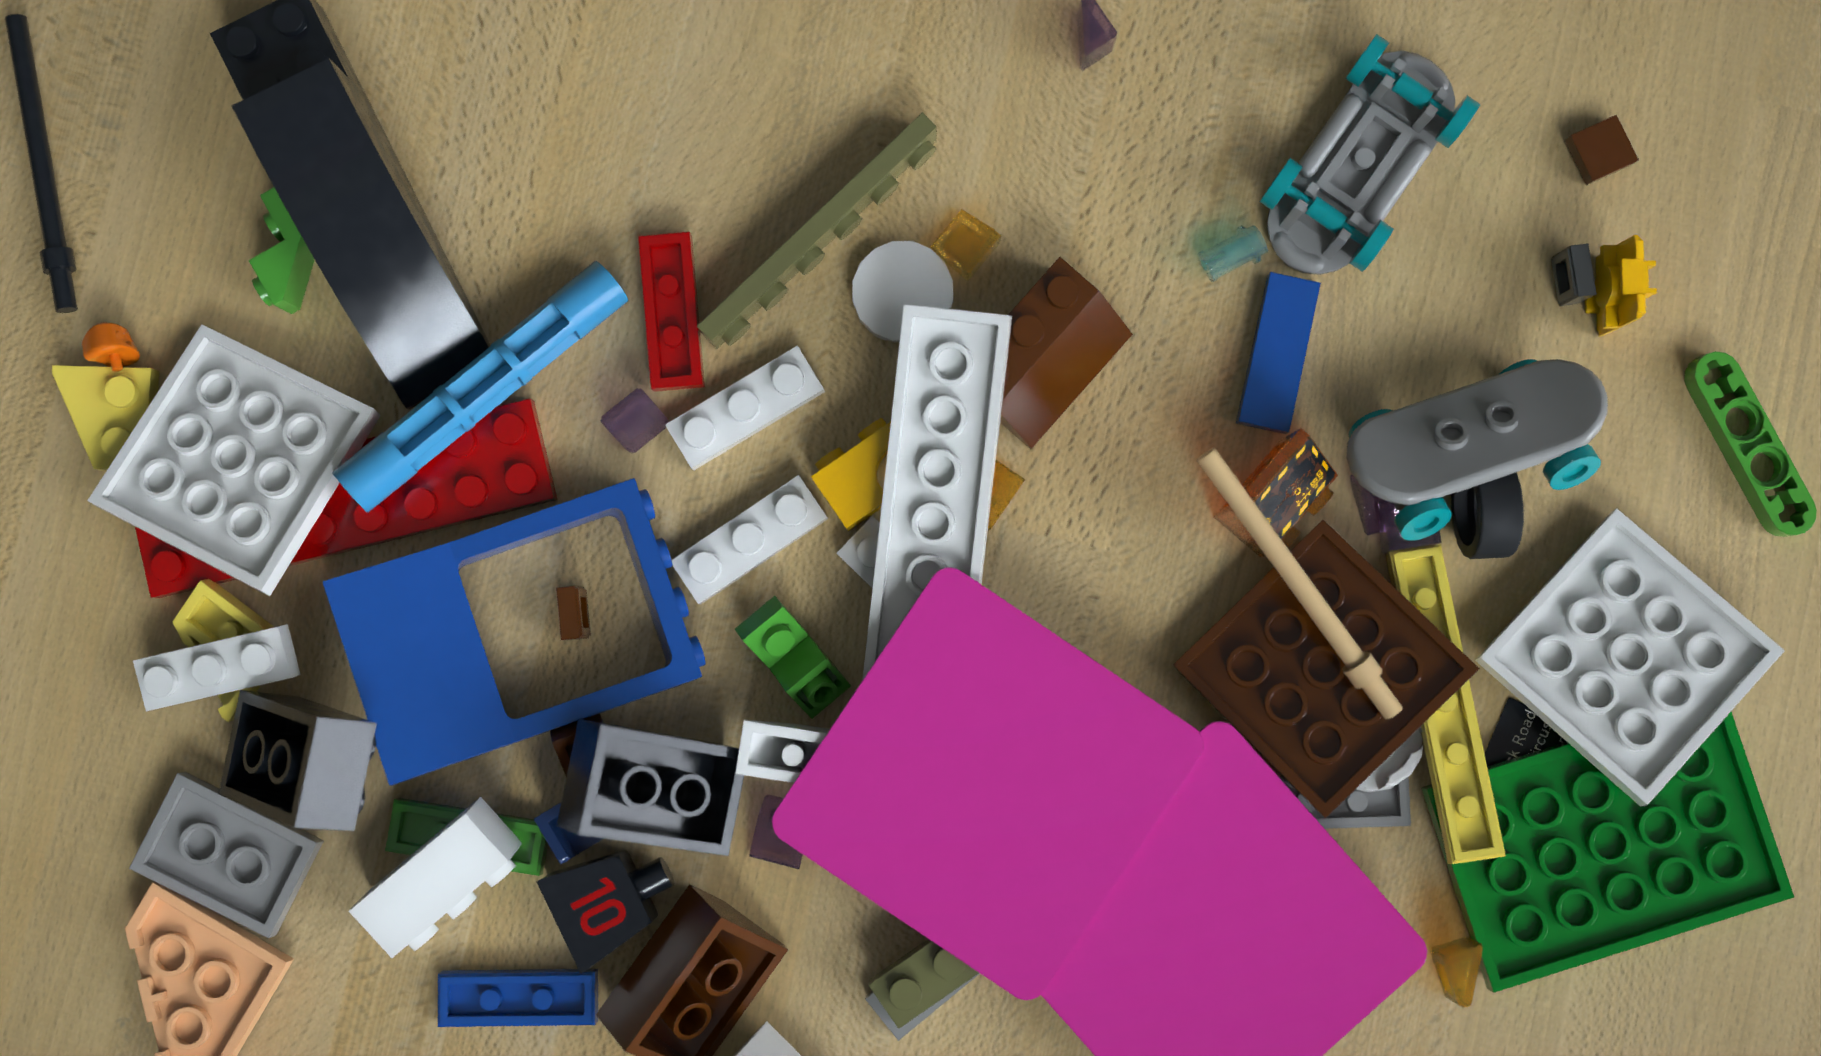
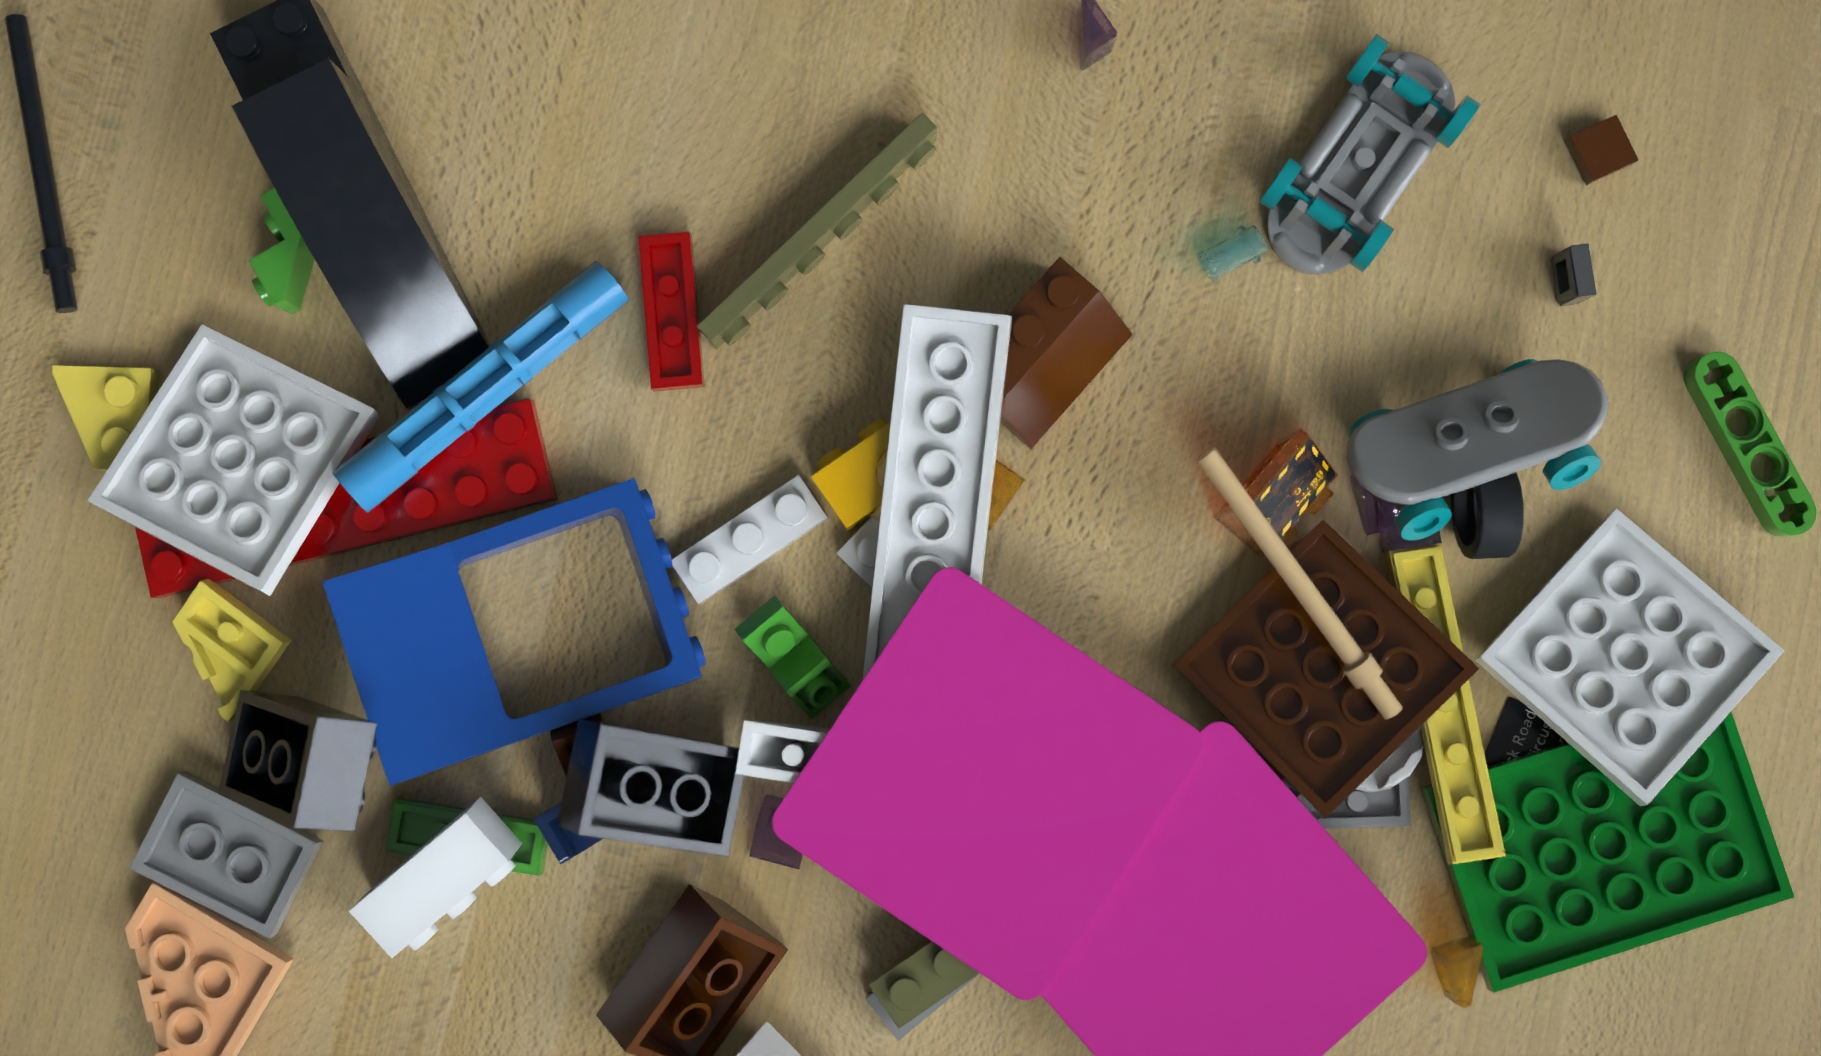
orange piece [82,322,140,372] -> none
white plate [133,624,301,711] -> none
blue tile [438,969,598,1027] -> none
black torso [537,850,675,973] -> none
reddish brown tile [556,586,591,640] -> none
clear purple slope [600,388,669,453] -> none
white plate [665,345,825,470] -> none
white tile [852,241,953,342] -> none
clear yellow slope [929,209,1002,281] -> none
blue tile [1236,272,1321,434] -> none
yellow piece [1585,235,1657,337] -> none

